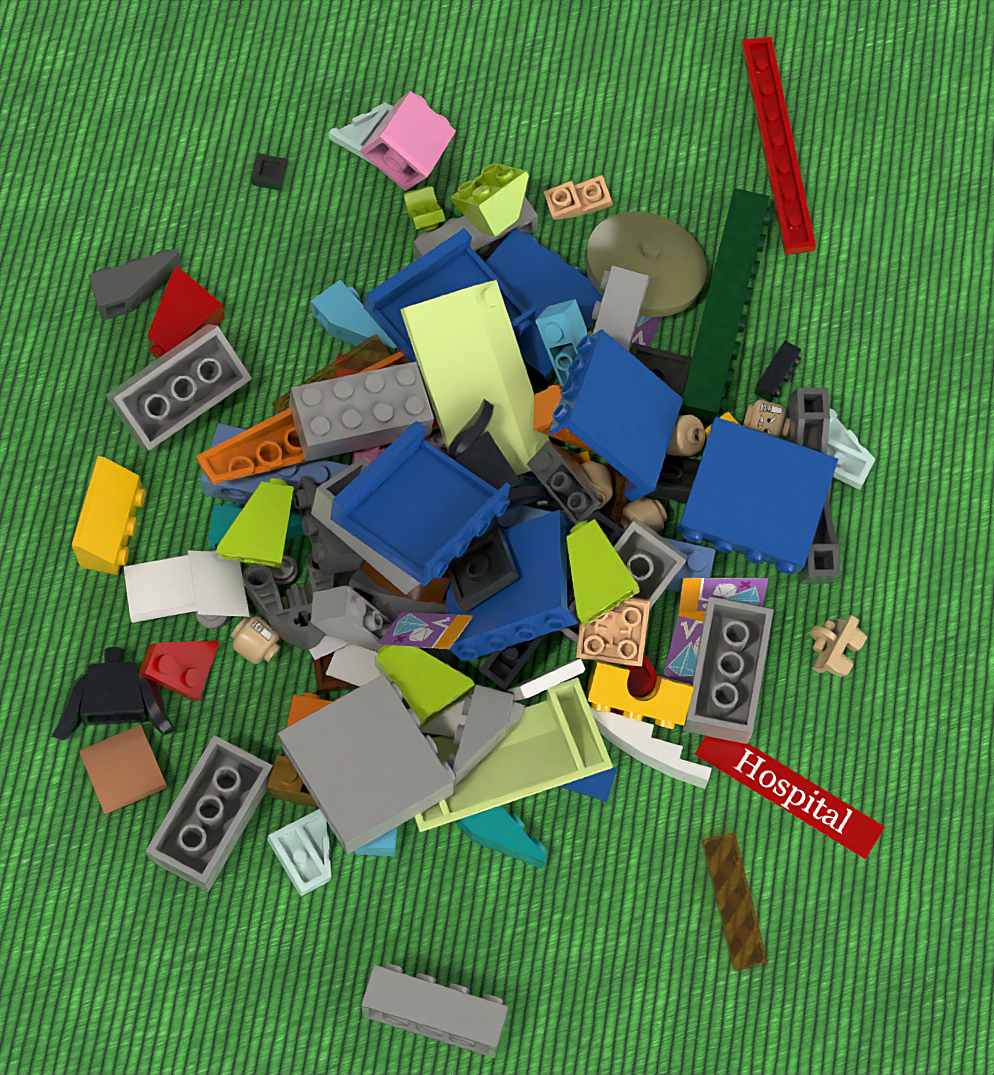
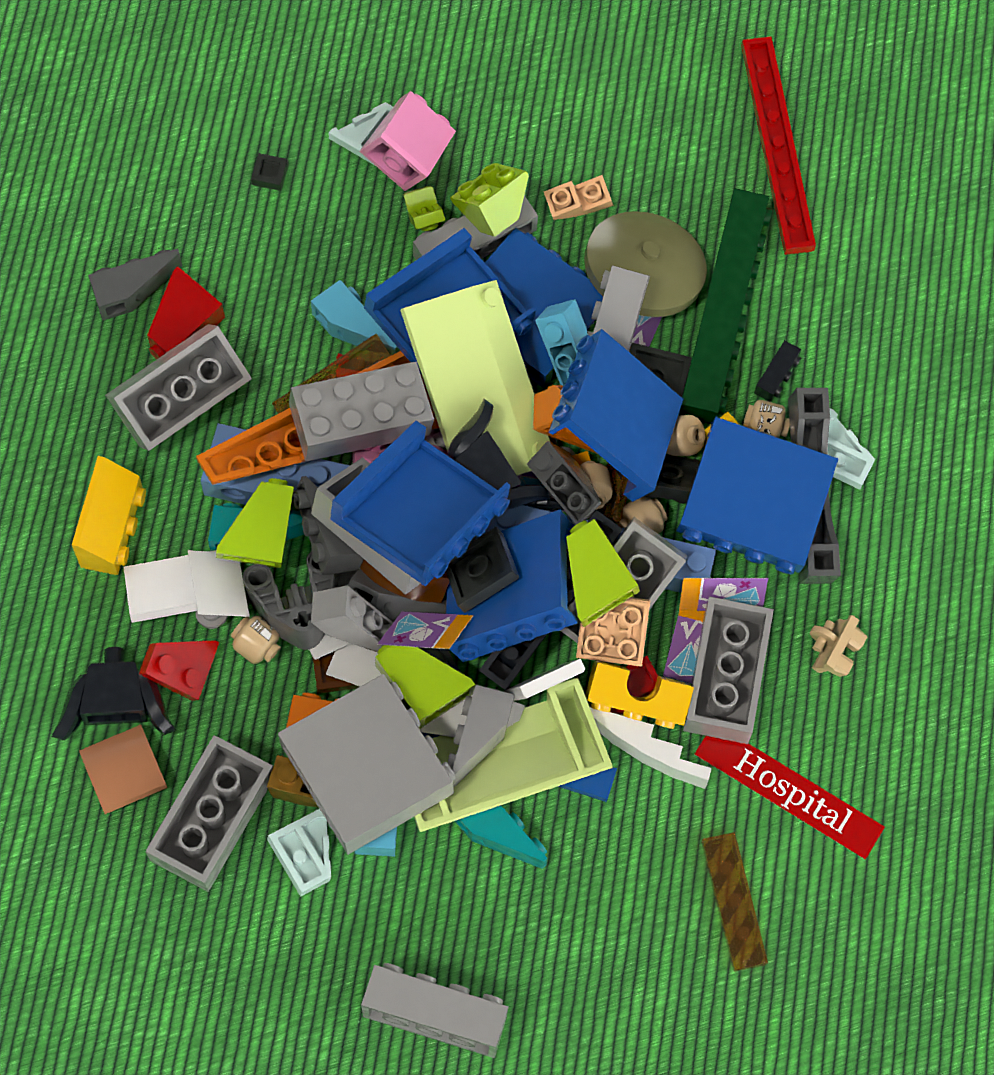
light grey plate [267,554,298,586] -> none

